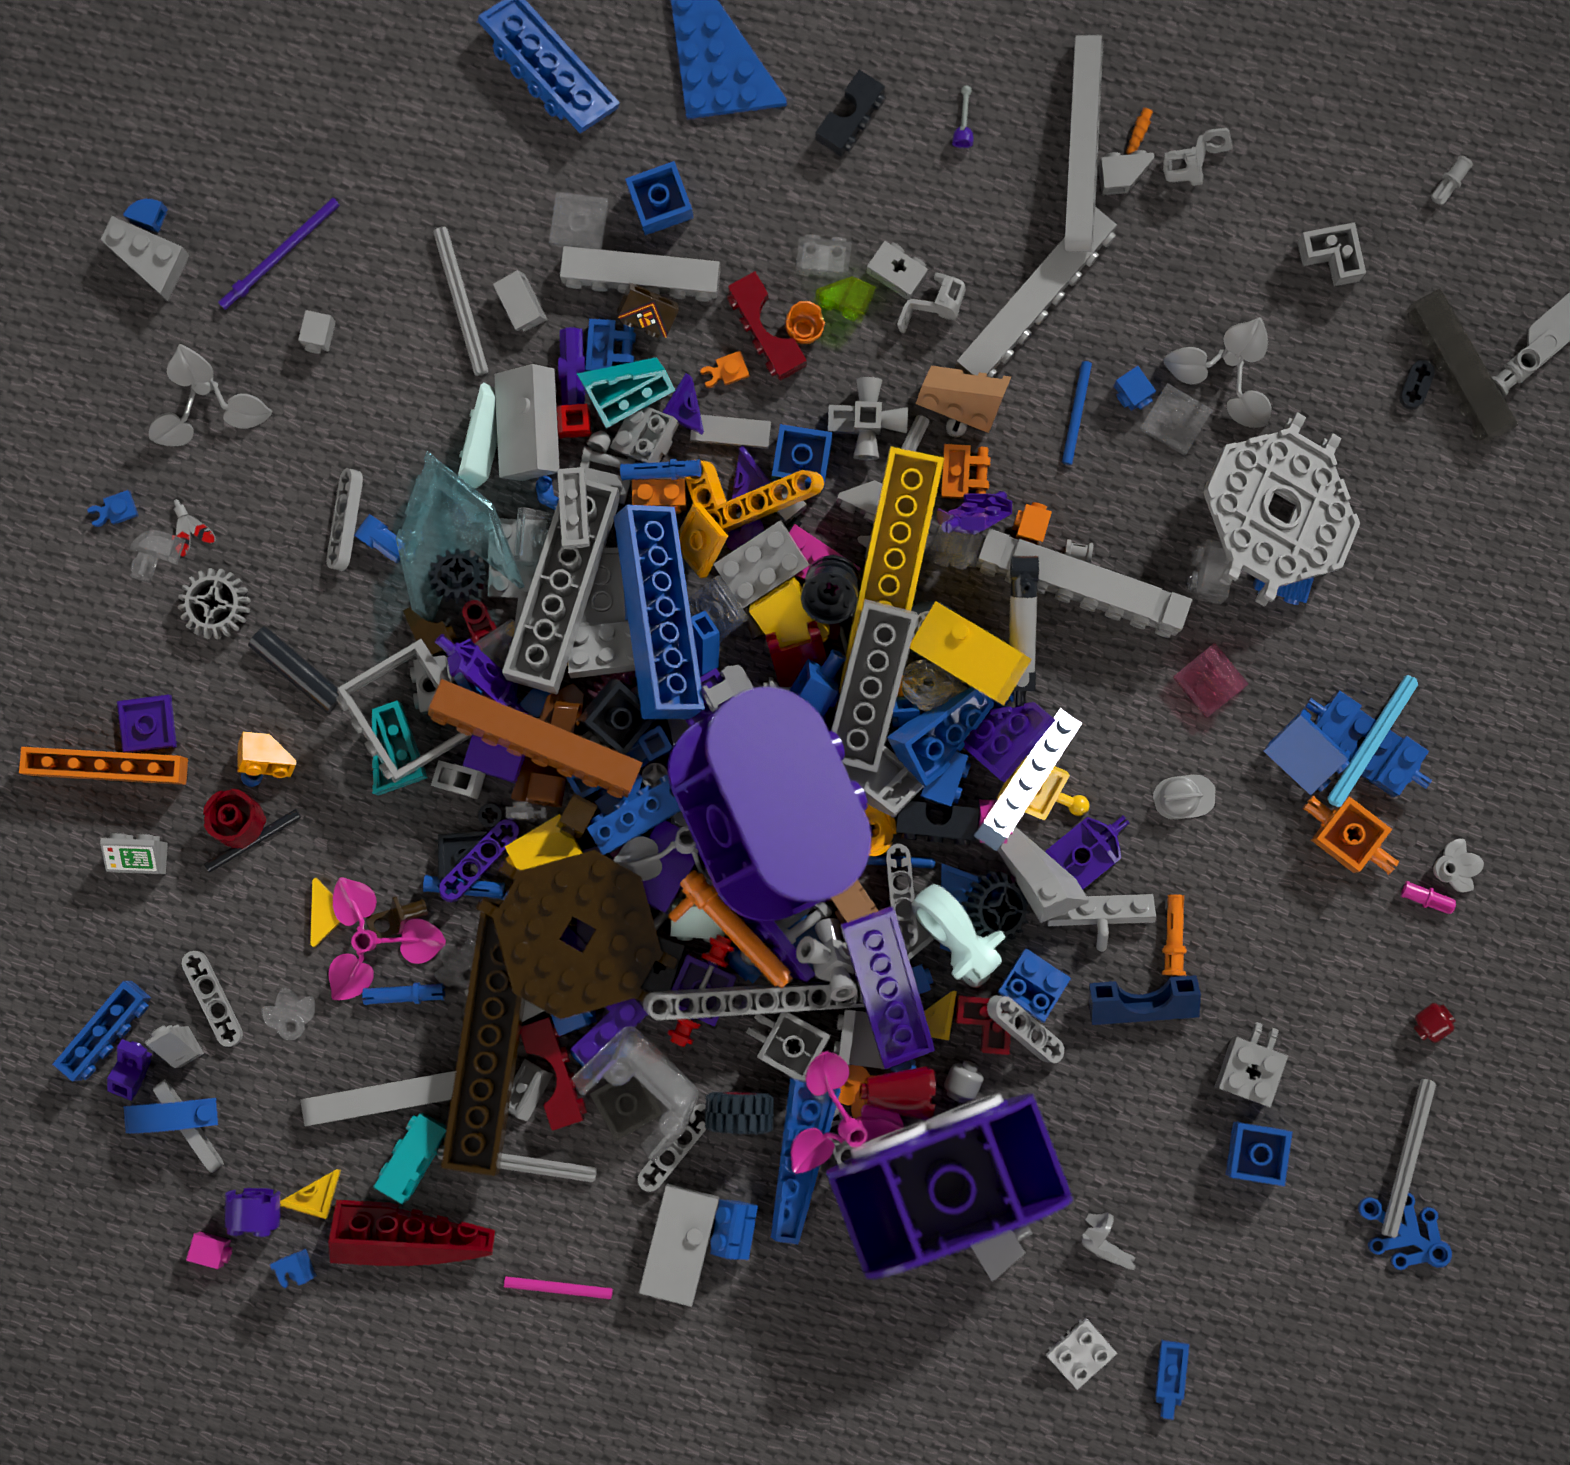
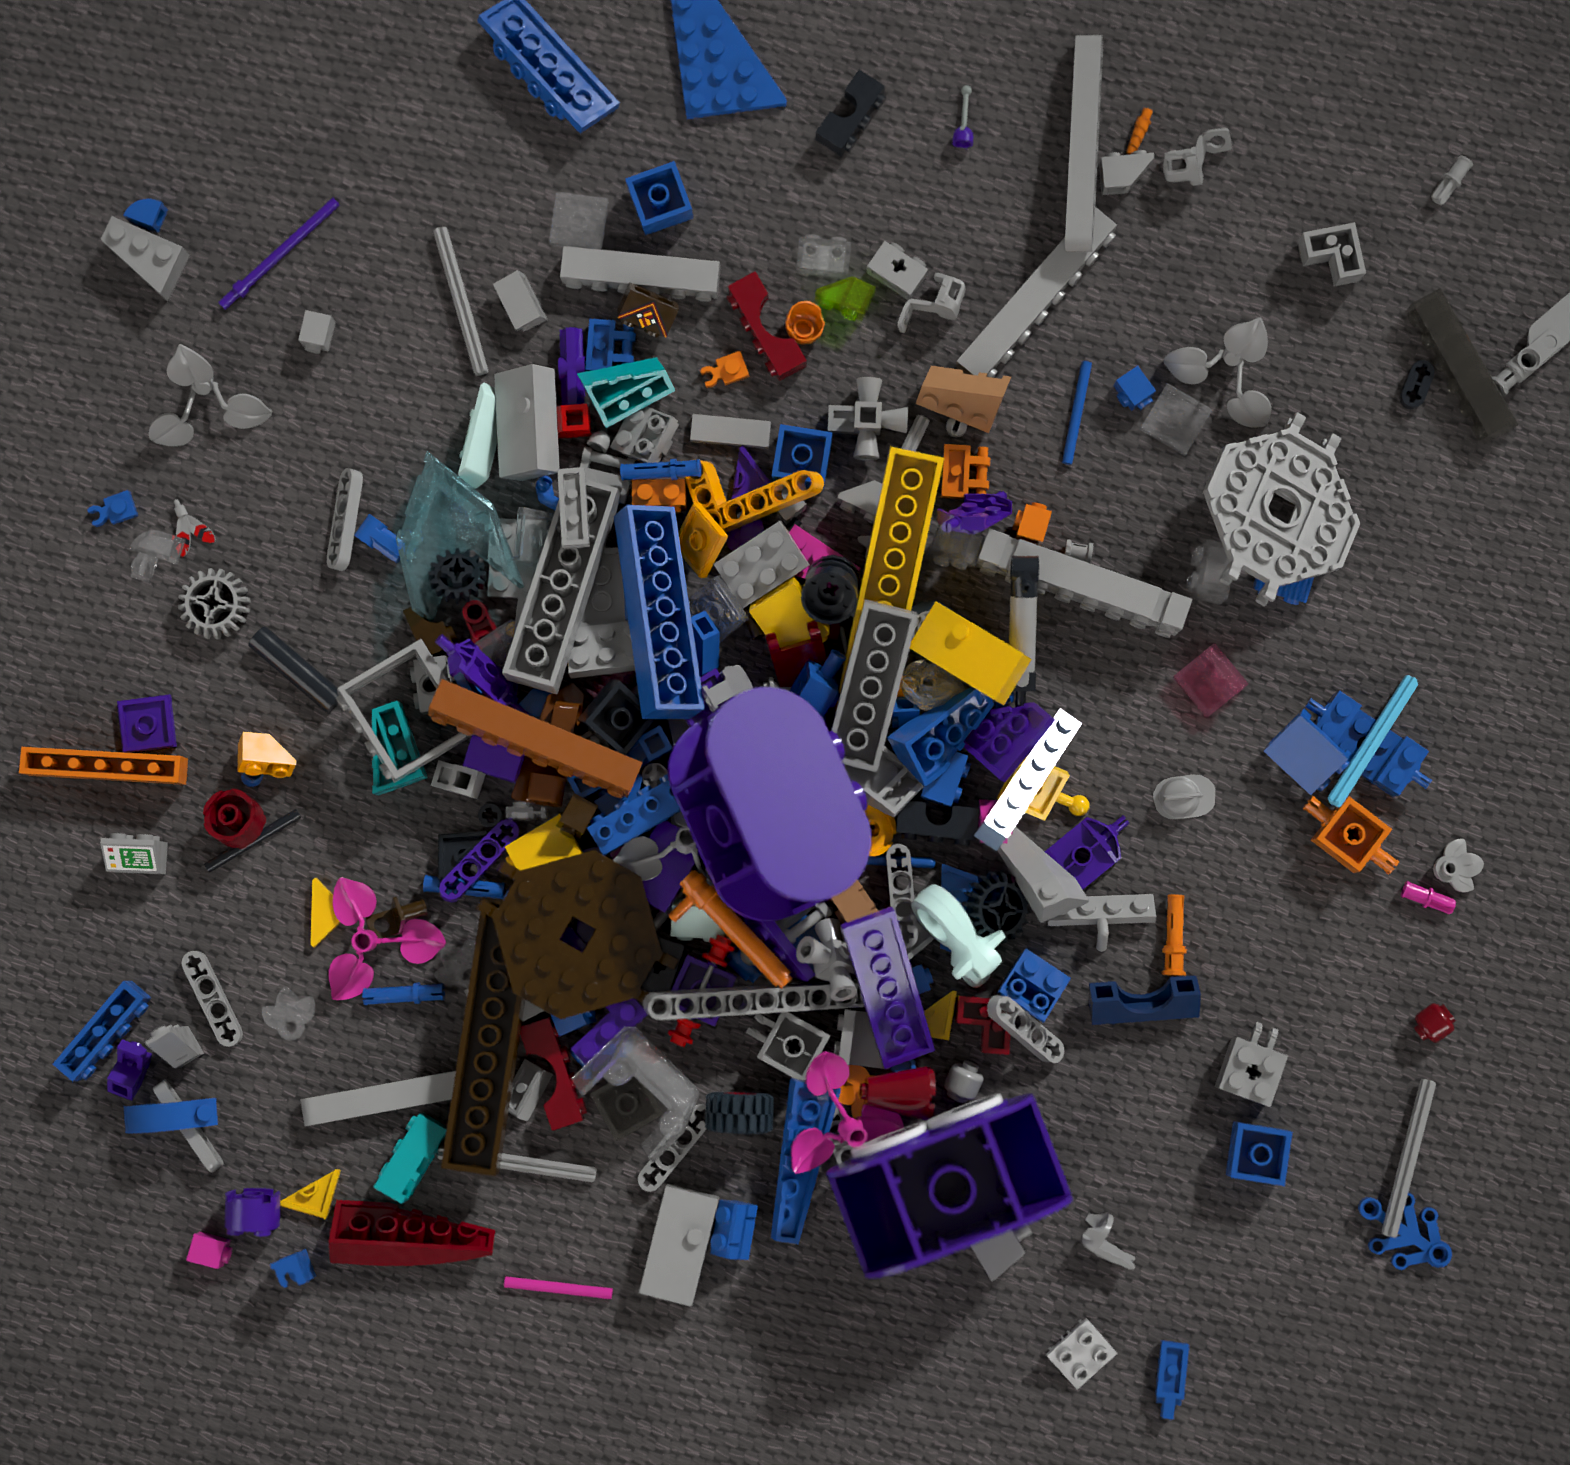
dark purple tile [662,373,704,435] -> none

